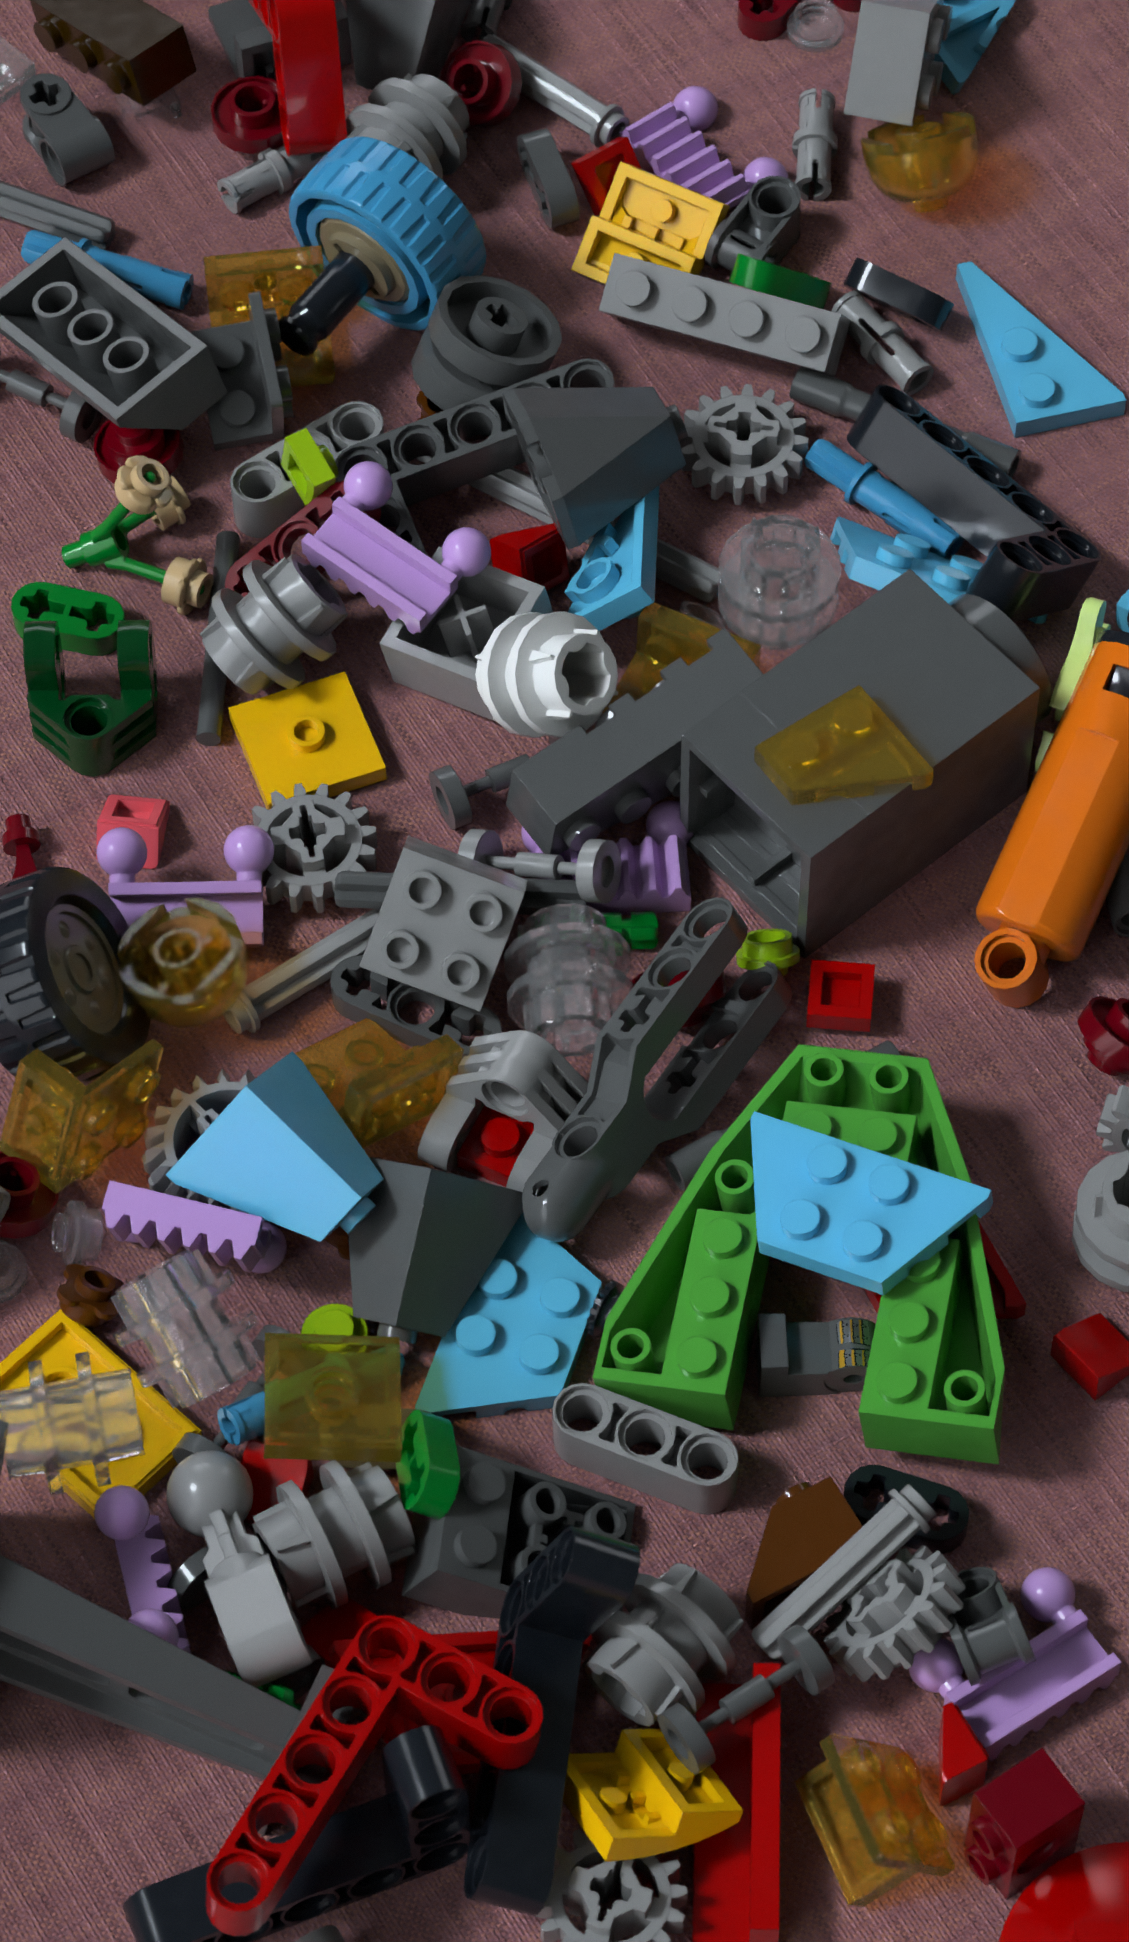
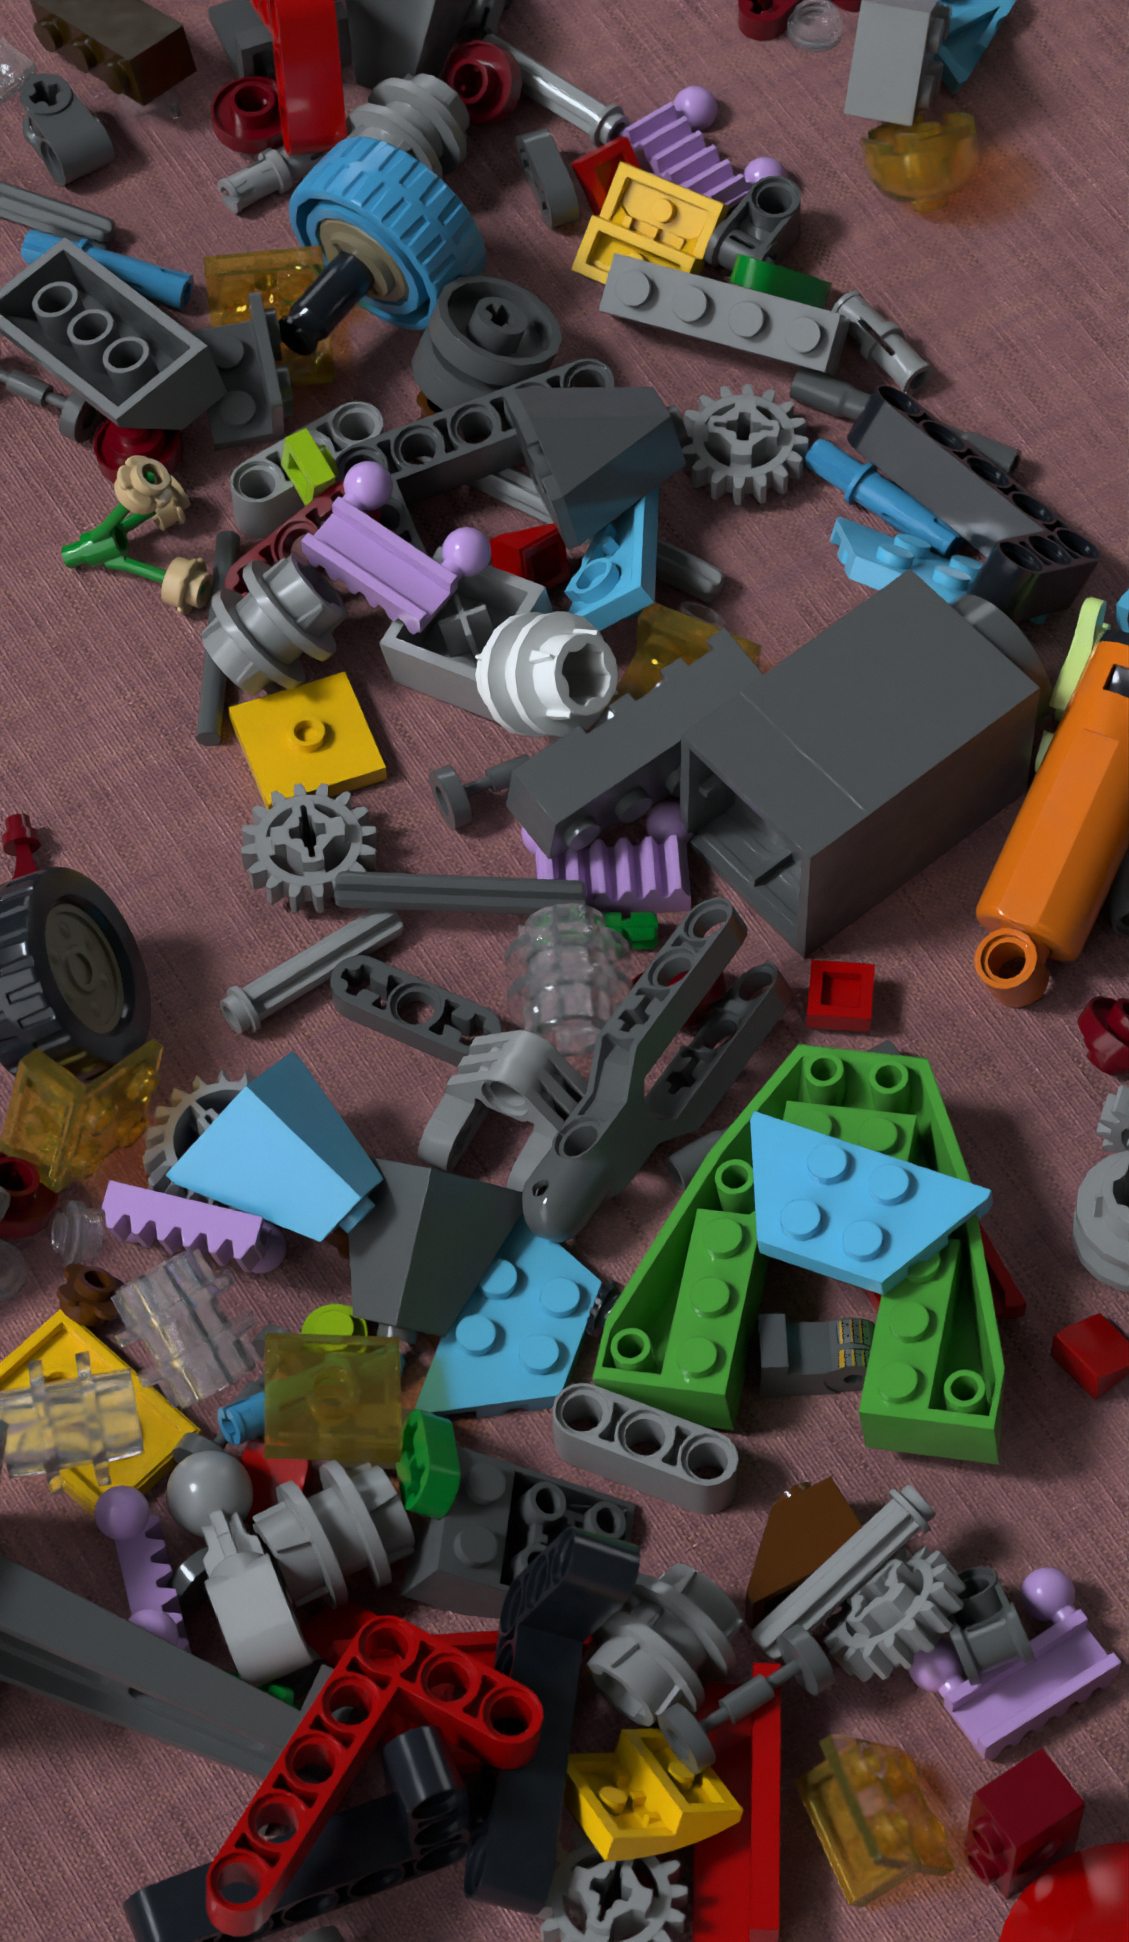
green beam [11,582,125,656] -> none
dark green piece [23,620,158,777] -> none
coral slope [96,794,170,869] -> none
lavender gear [96,825,274,950] -> none
clear yellow cylinder [117,897,250,1028] -> none
clear yellow bracket [275,1018,464,1149] -> none
light grey brick [359,836,528,1012] -> none
red plate [457,1105,534,1187] -> none
light grey wheel [458,829,621,904] -> none
clear piece [718,515,841,650] -> none
lime plate [736,929,800,976] -> none
clear yellow wing [754,685,934,805] -> none
light grey pin [792,88,838,201] -> none
black beam [843,258,954,332] -> none
black beam [843,1464,969,1554] -> none
red slope [939,1702,989,1807] -> none
medium azure wing [956,261,1126,438] -> none

